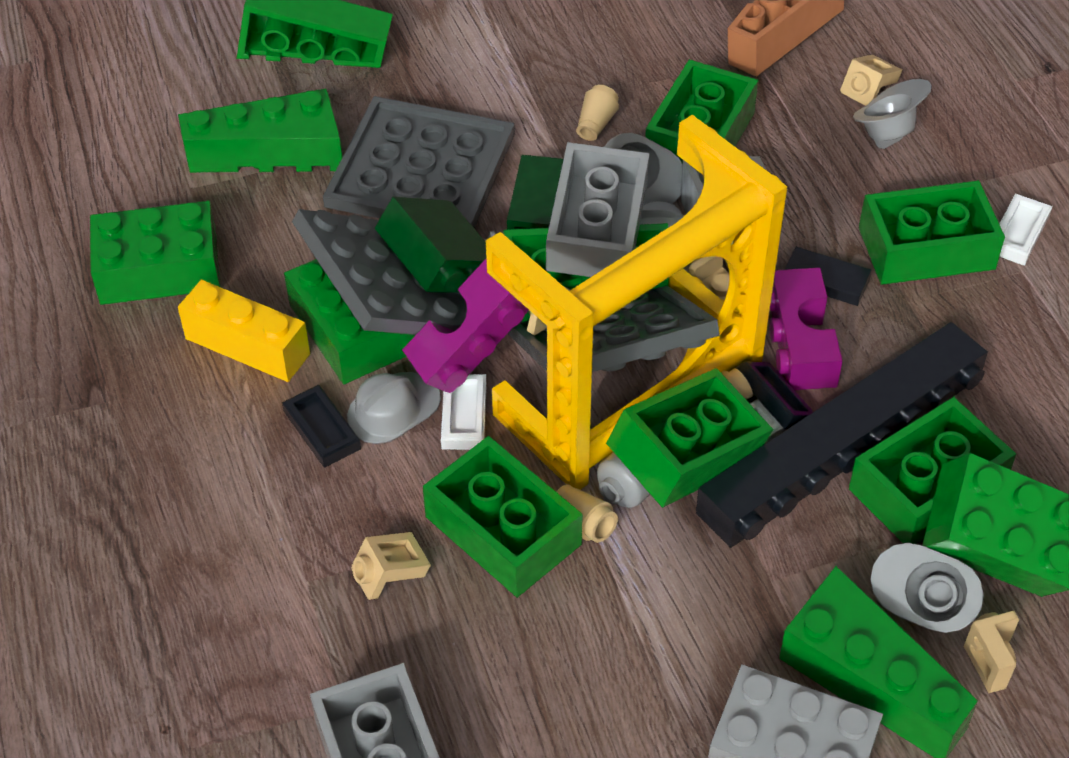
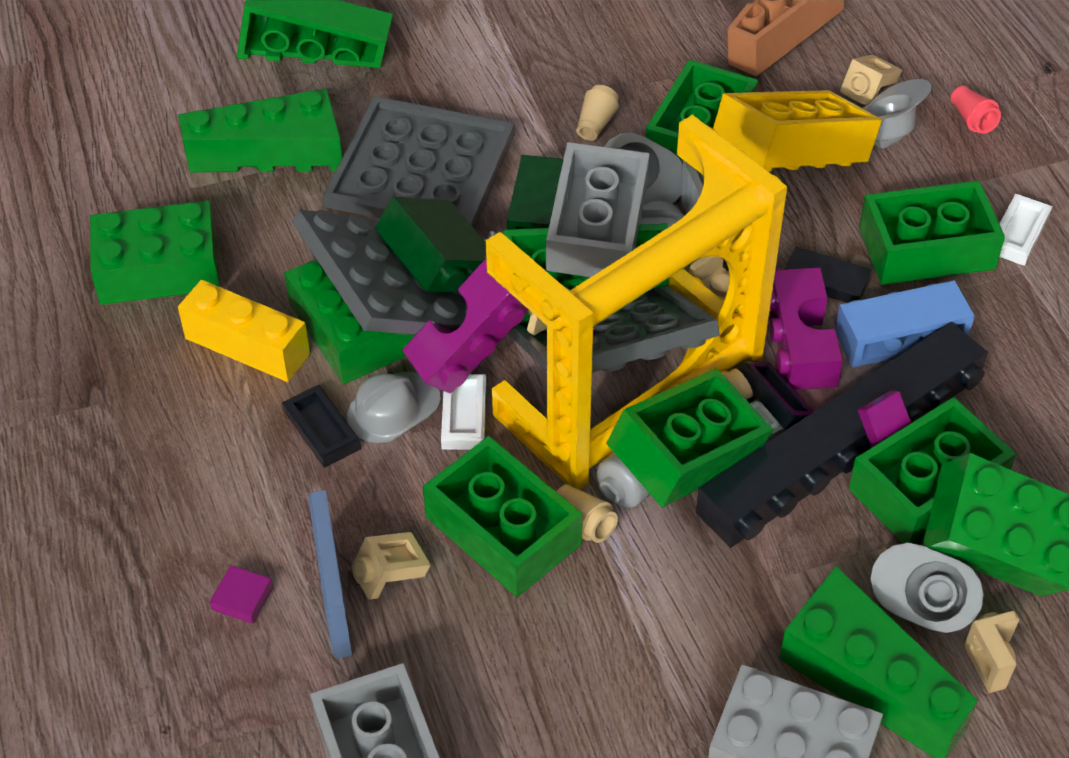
none -> magenta tile [210,565,273,624]
none -> sand blue tile [308,490,352,659]
none -> yellow brick [713,90,882,172]
none -> medium blue brick [835,280,975,368]
none -> magenta tile [858,391,911,447]
none -> coral cone [951,86,1001,134]

